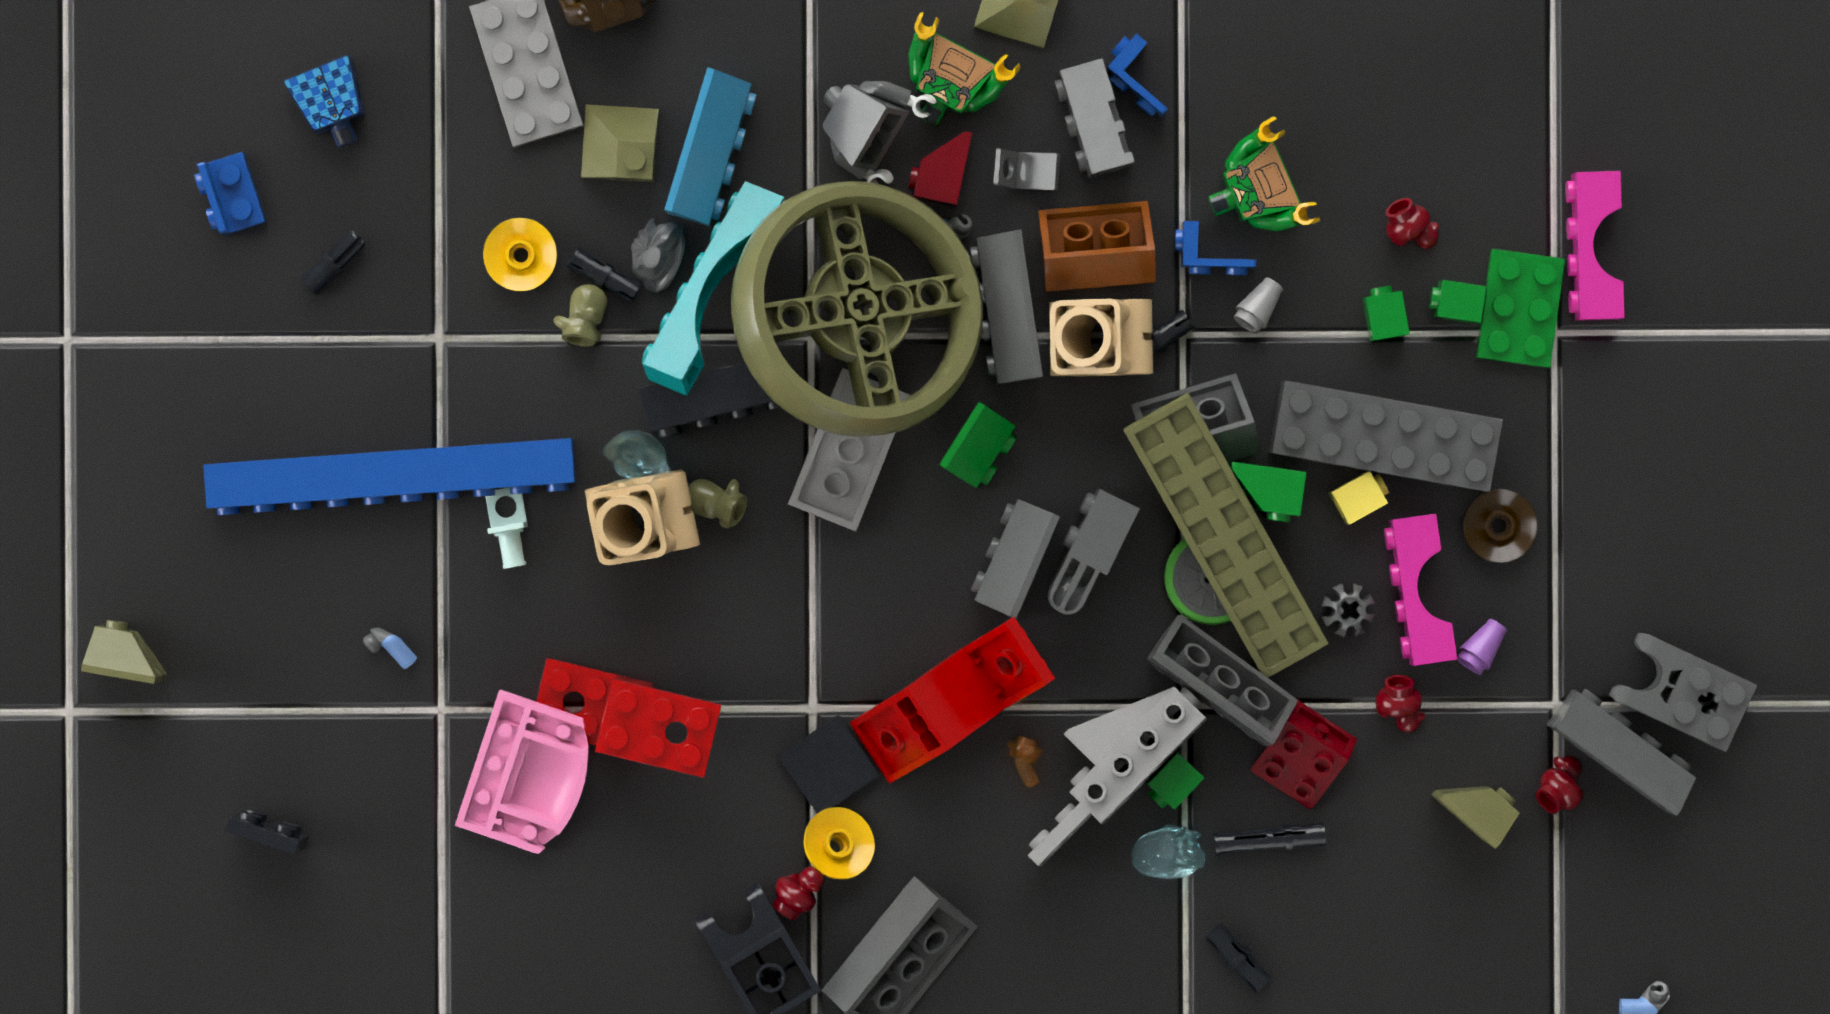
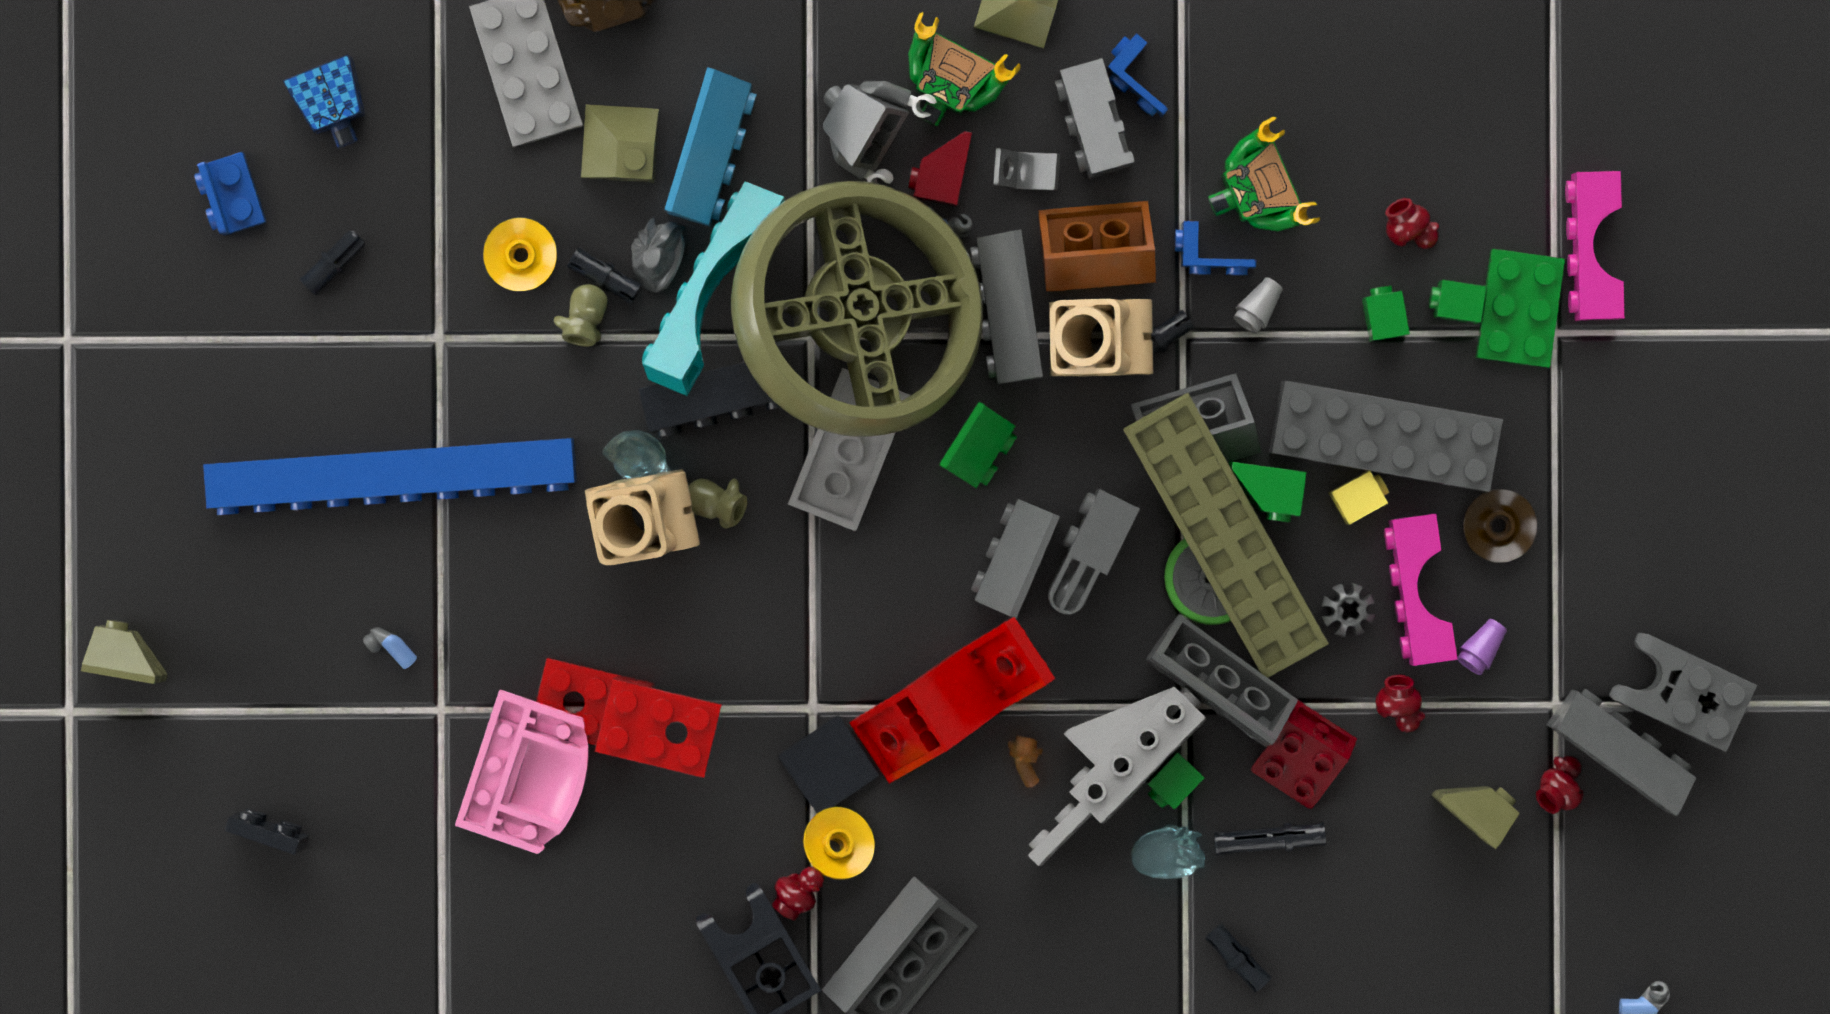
light aqua bracket [485,488,528,569] -> none

